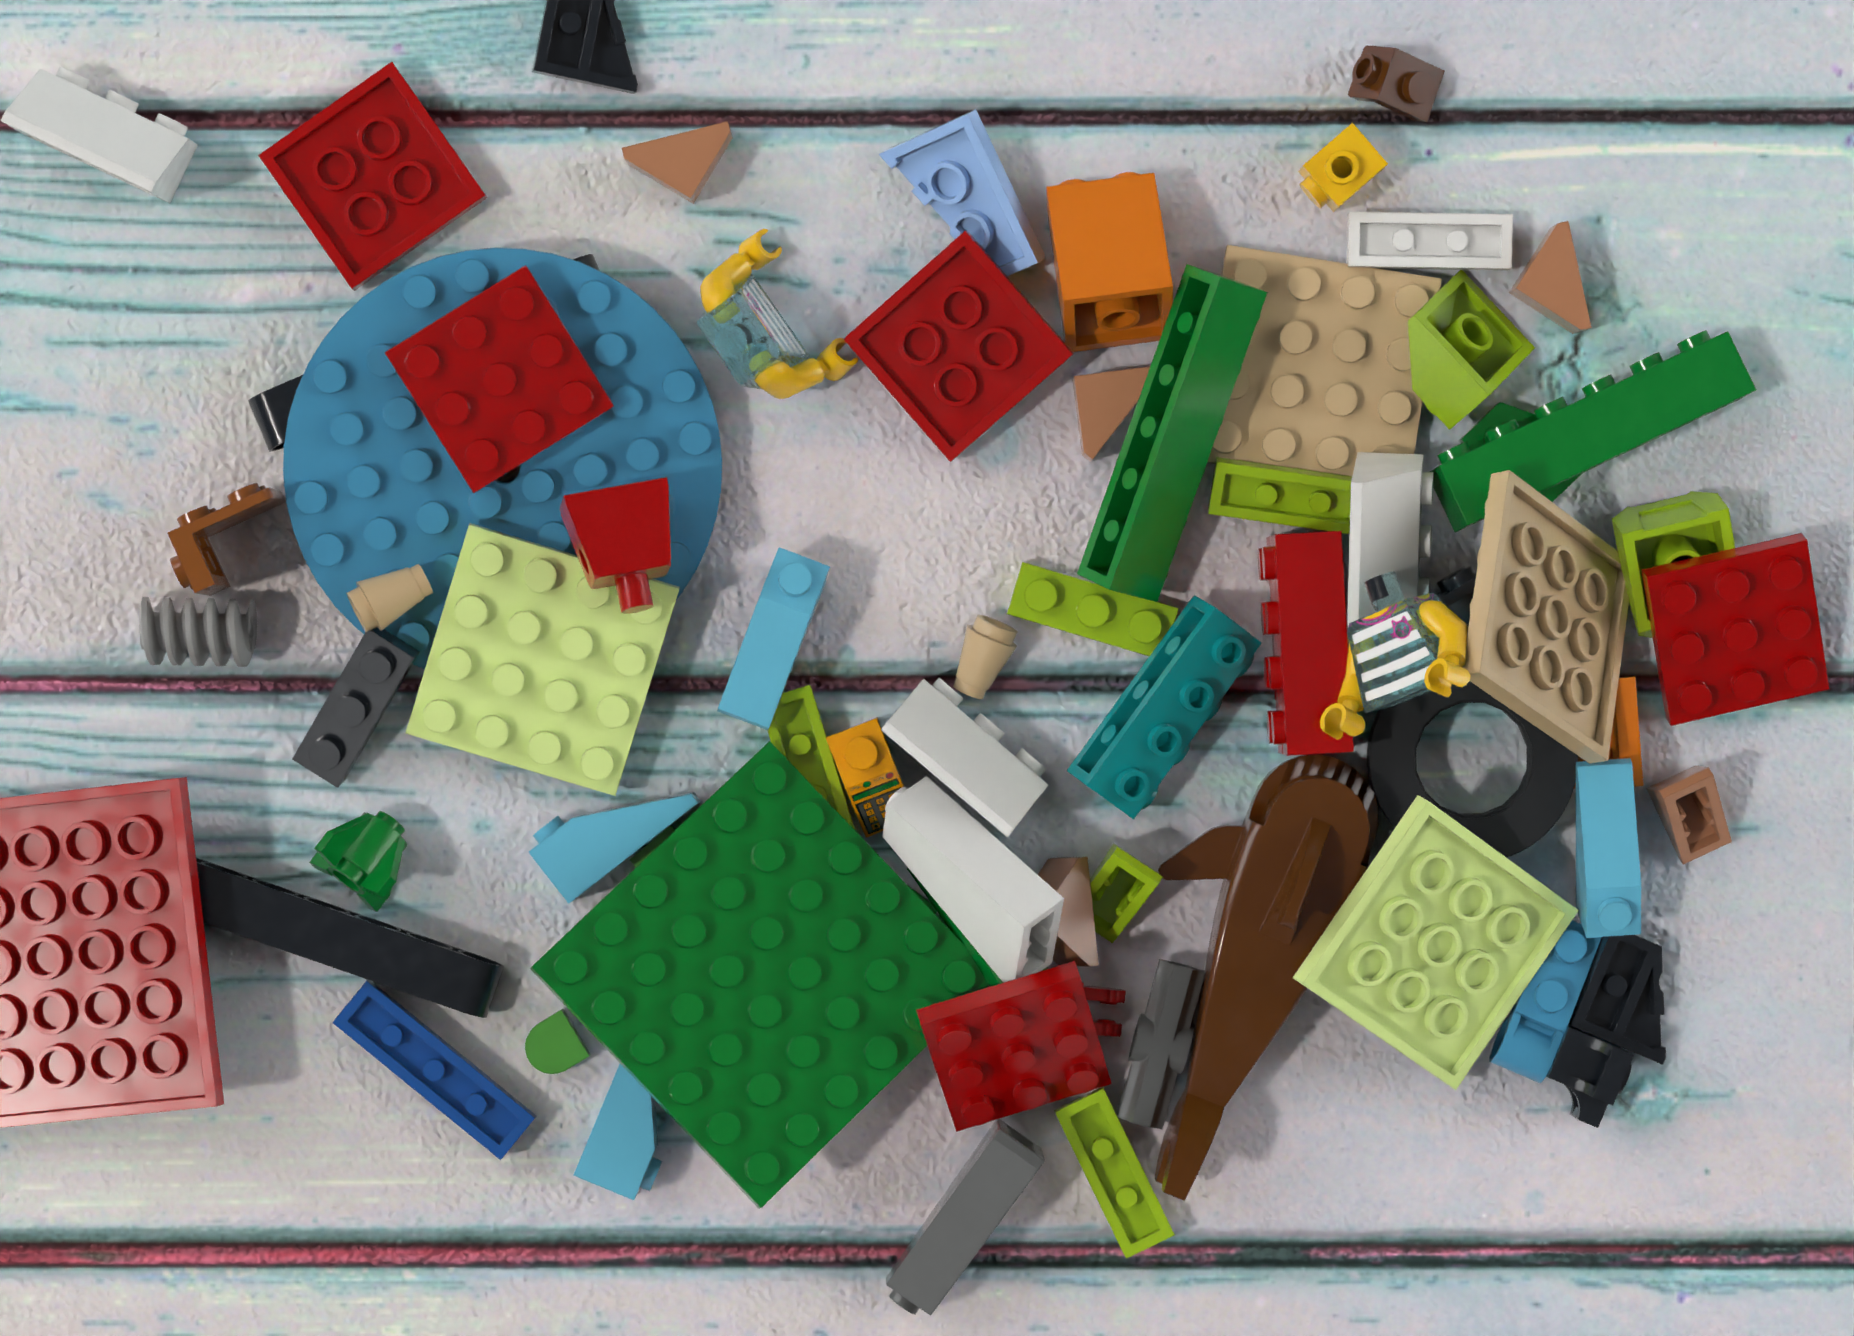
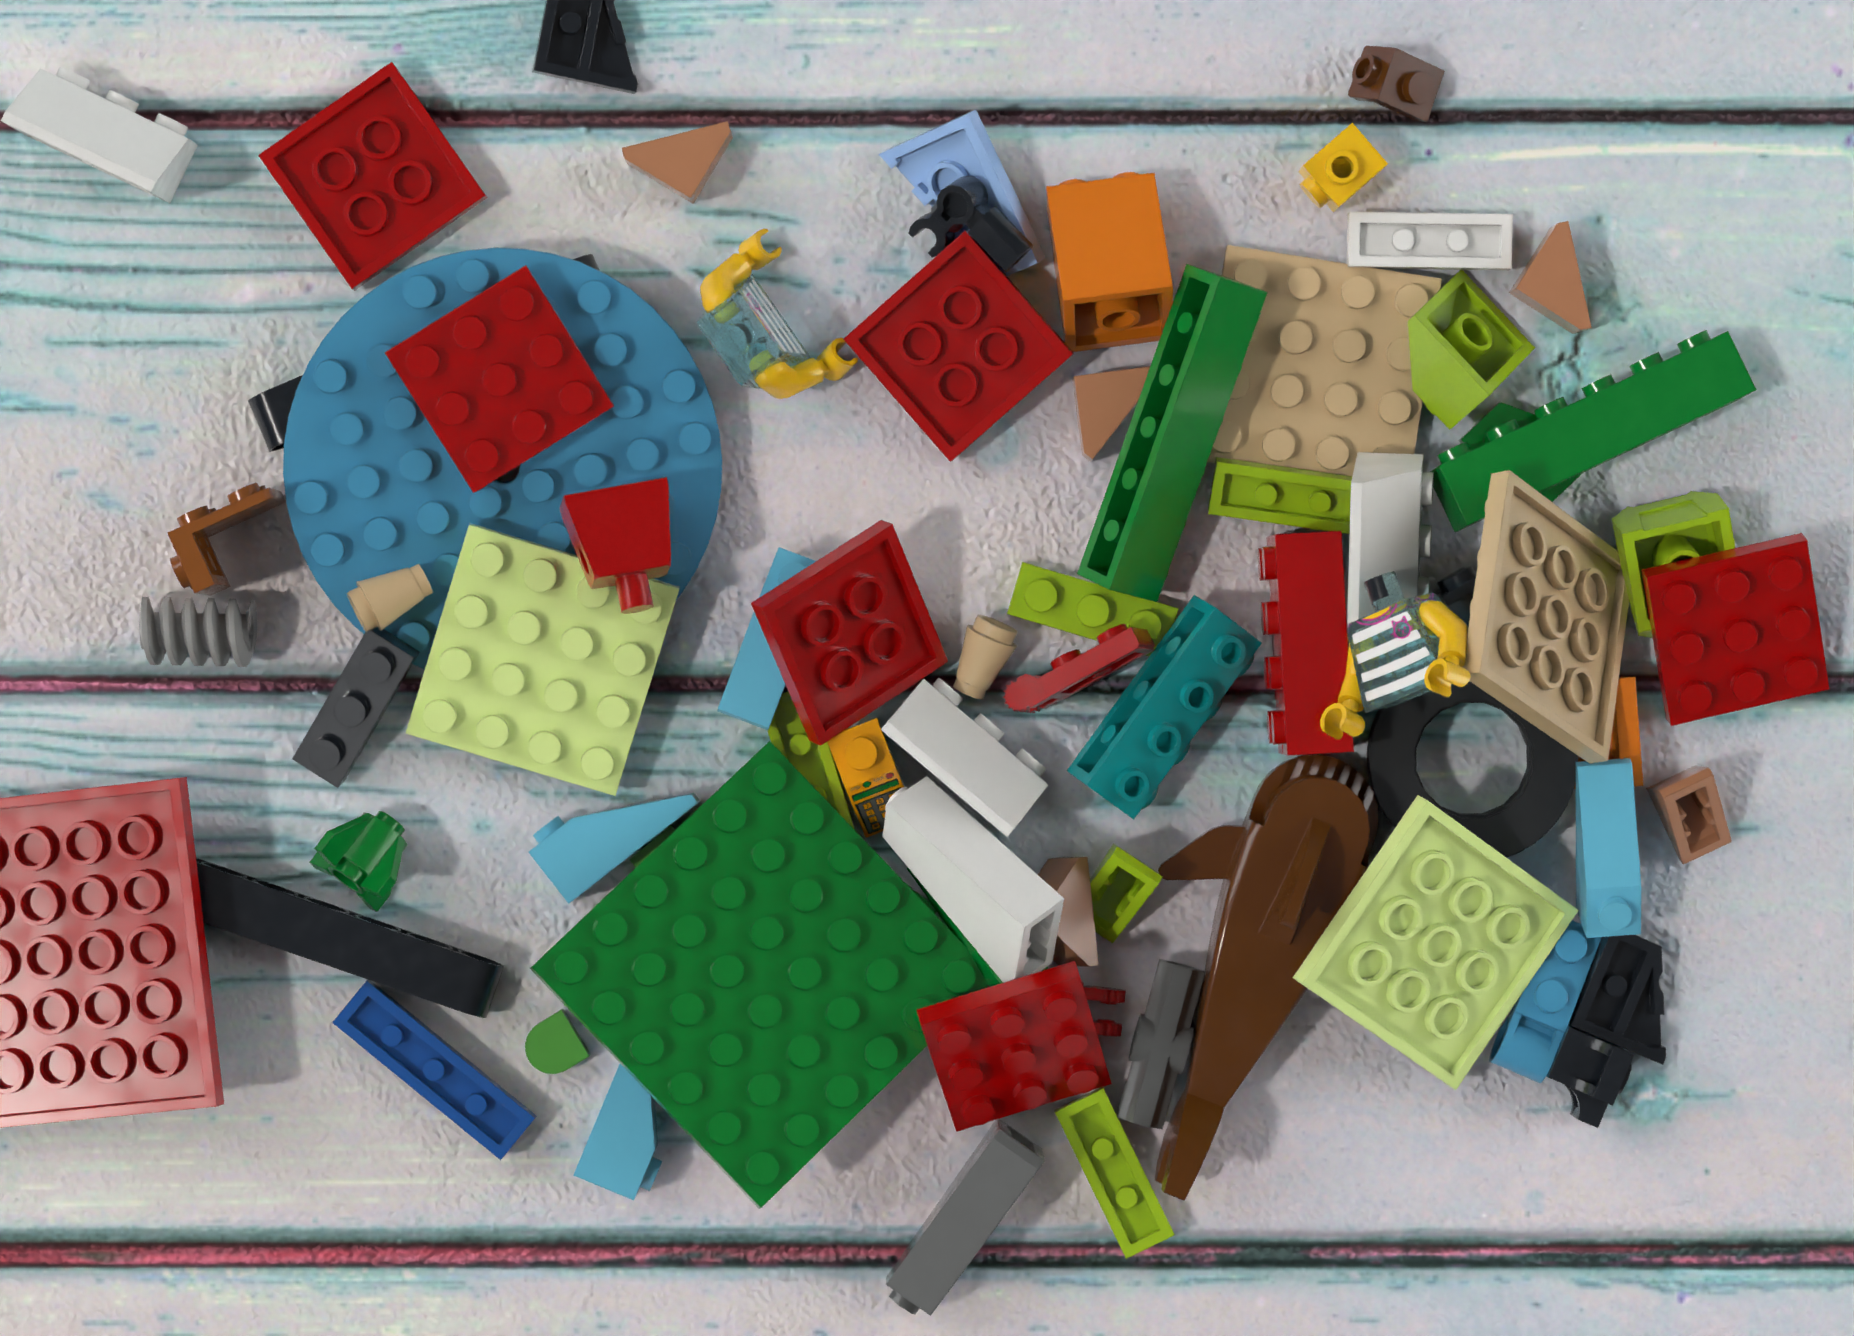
none -> red plate [751,520,948,746]
none -> black bar [908,176,1033,272]
none -> red hinge [1003,624,1155,713]

